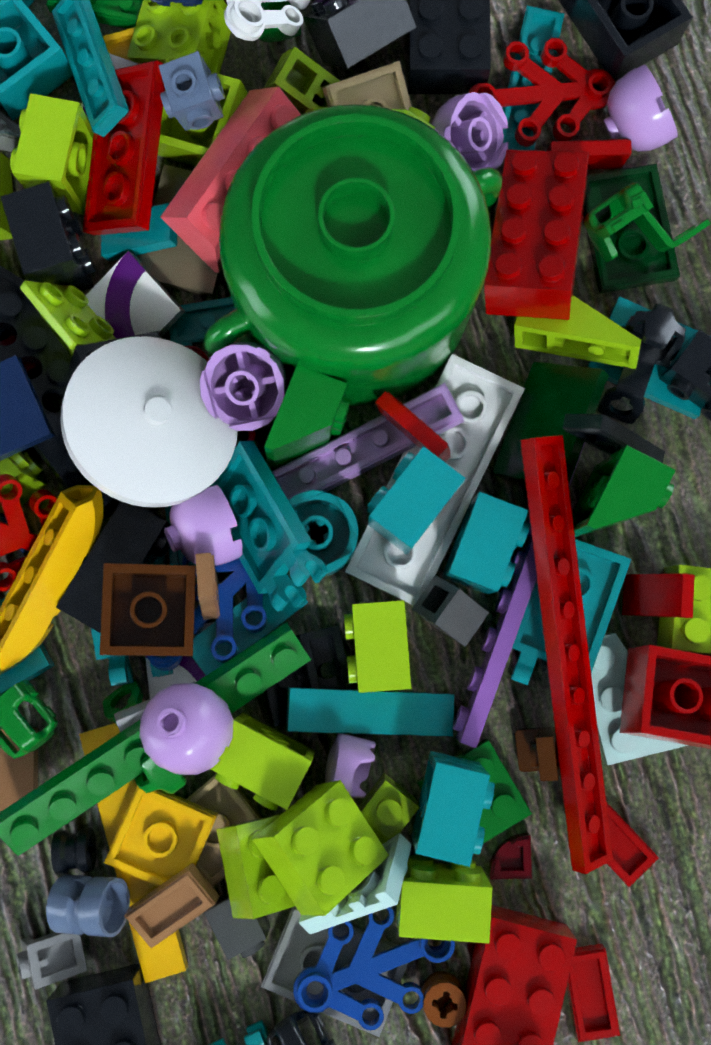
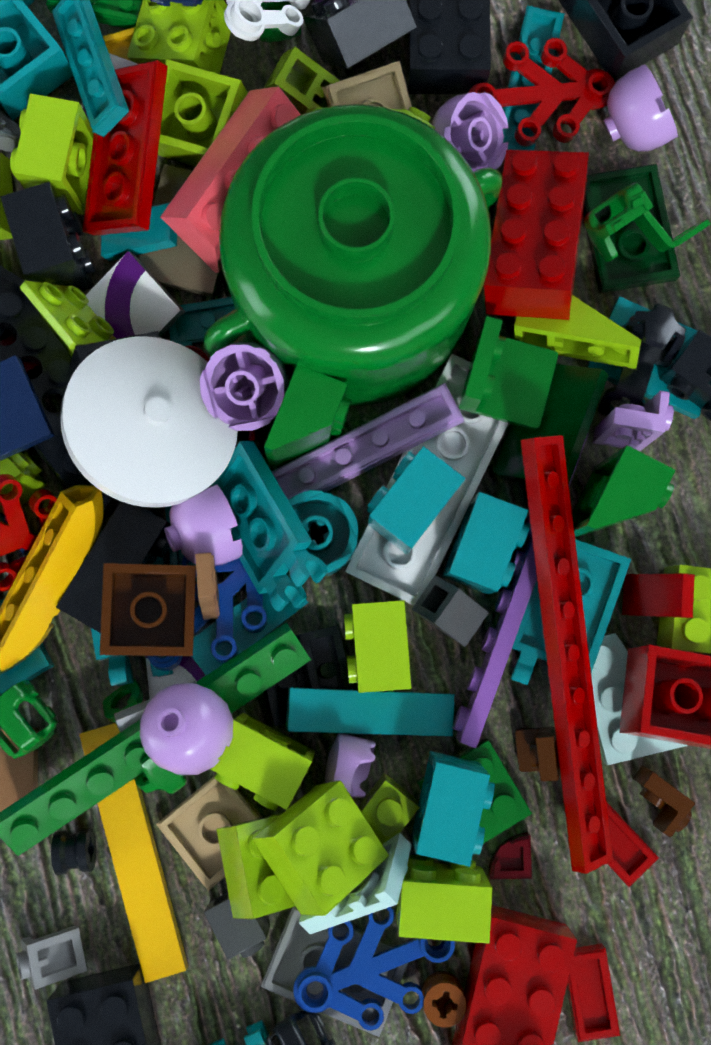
sand blue wheel [46,874,130,937] -> none
yellow tile [104,786,218,887] -> none
medium nougat tile [124,863,220,948] -> none
sand blue brick [159,51,225,131] -> none
red tile [375,391,451,462] -> none
red tile [547,139,632,170] -> none
black tile [563,414,665,463] -> none
none -> green bracket [458,316,558,430]
none -> lavender bracket [593,390,674,451]
none -> reddish brown bracket [632,765,695,838]

